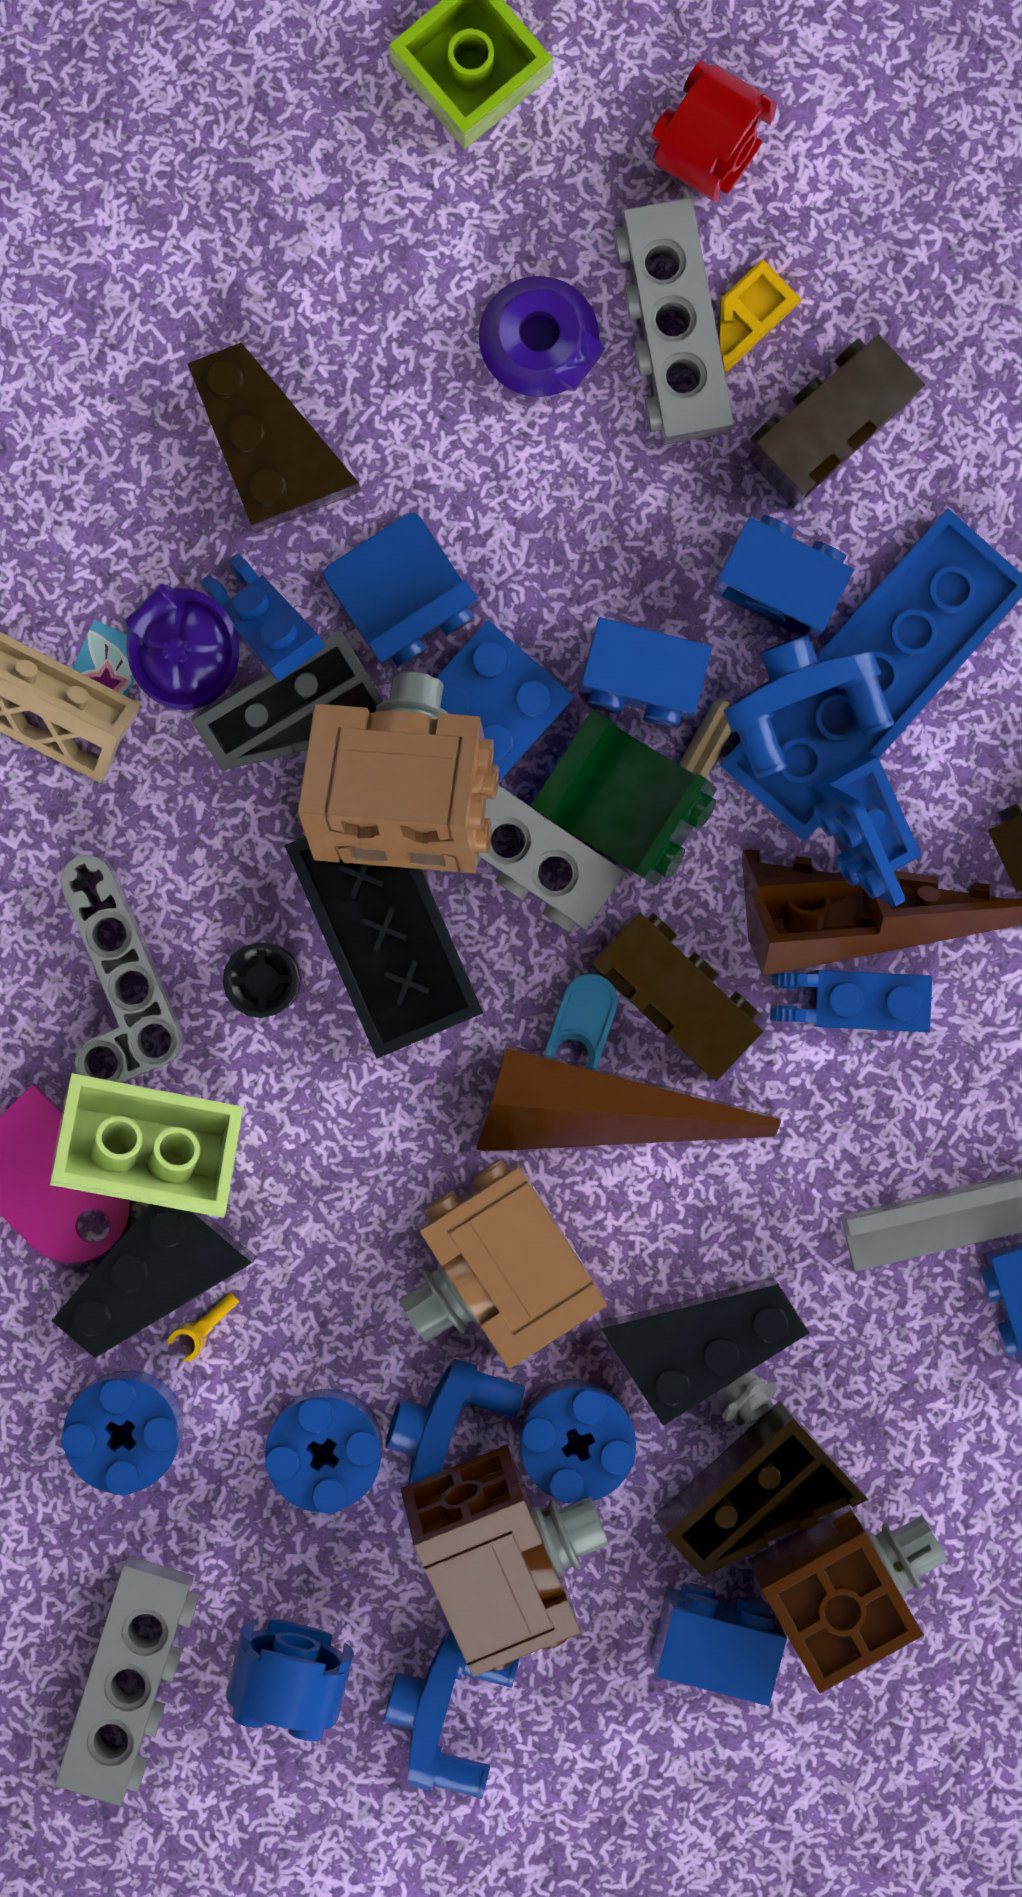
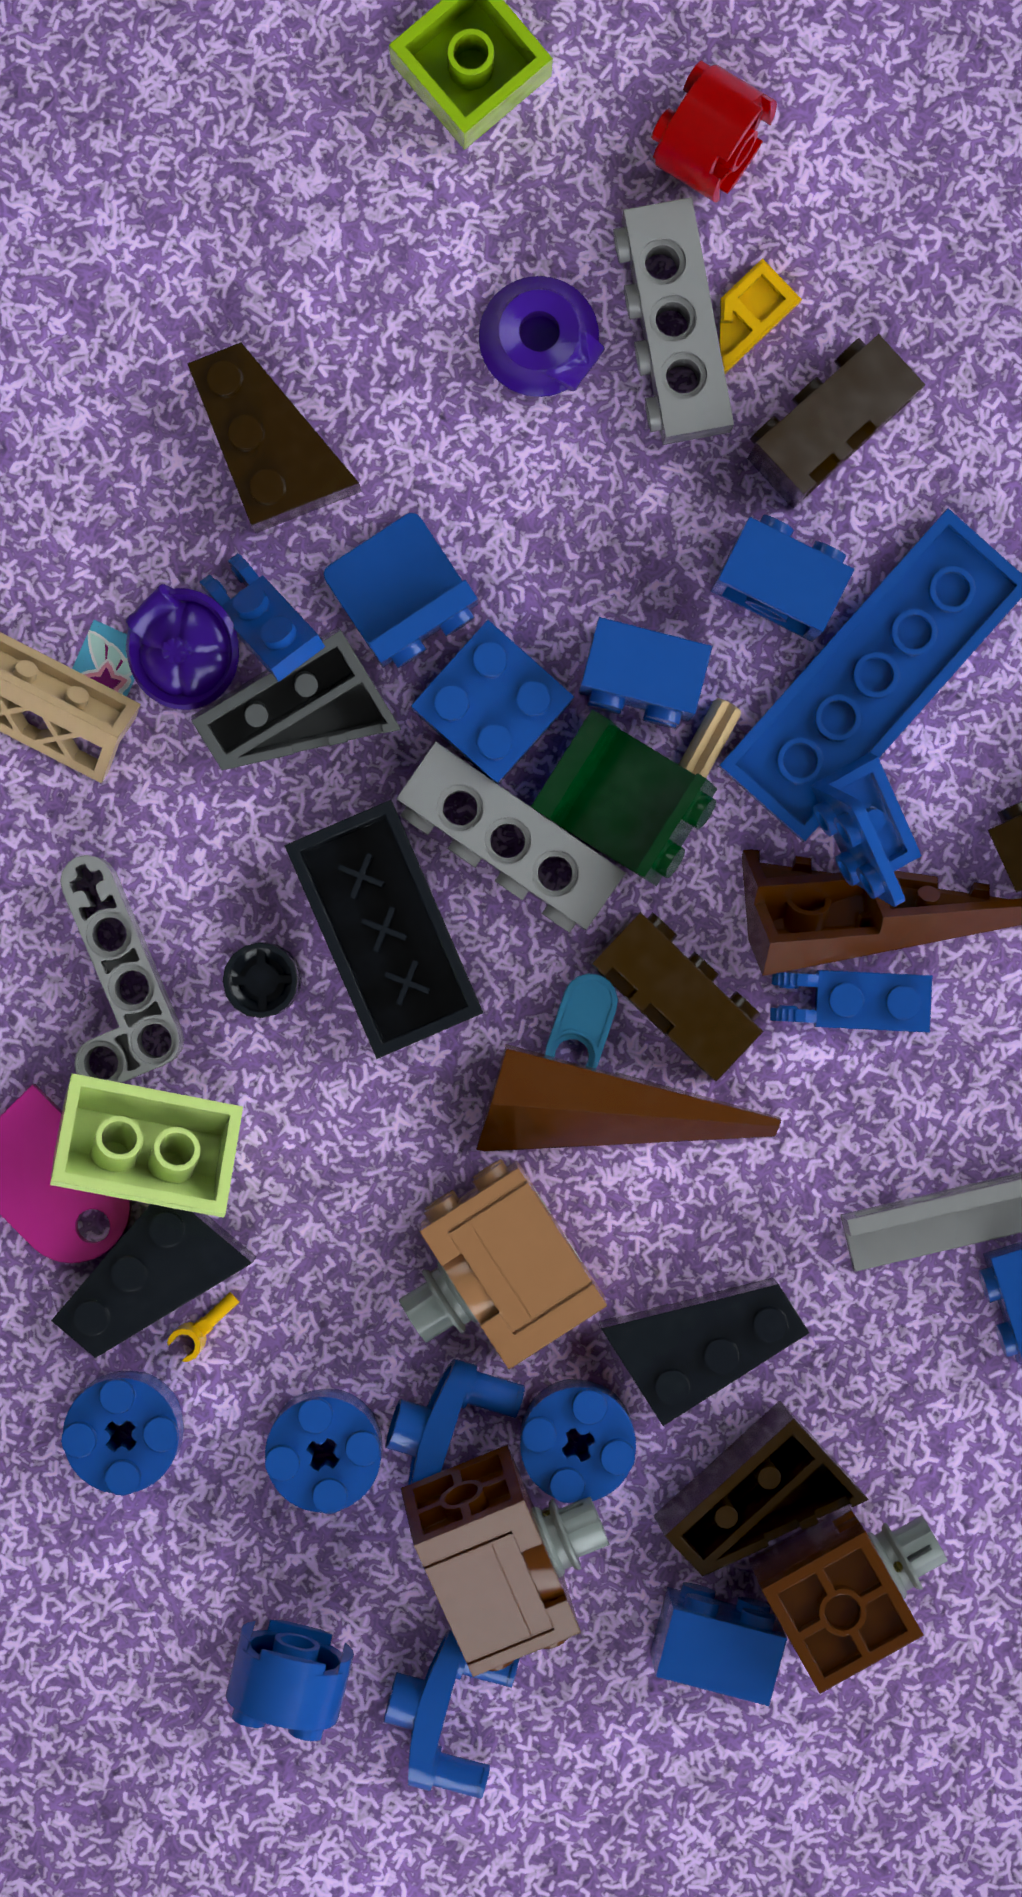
light grey brick [54,1555,200,1807] -> none
medium nougat piece [298,672,499,874] -> none
light grey plate [719,1371,777,1426] -> none
blue connector [723,634,894,779] -> none

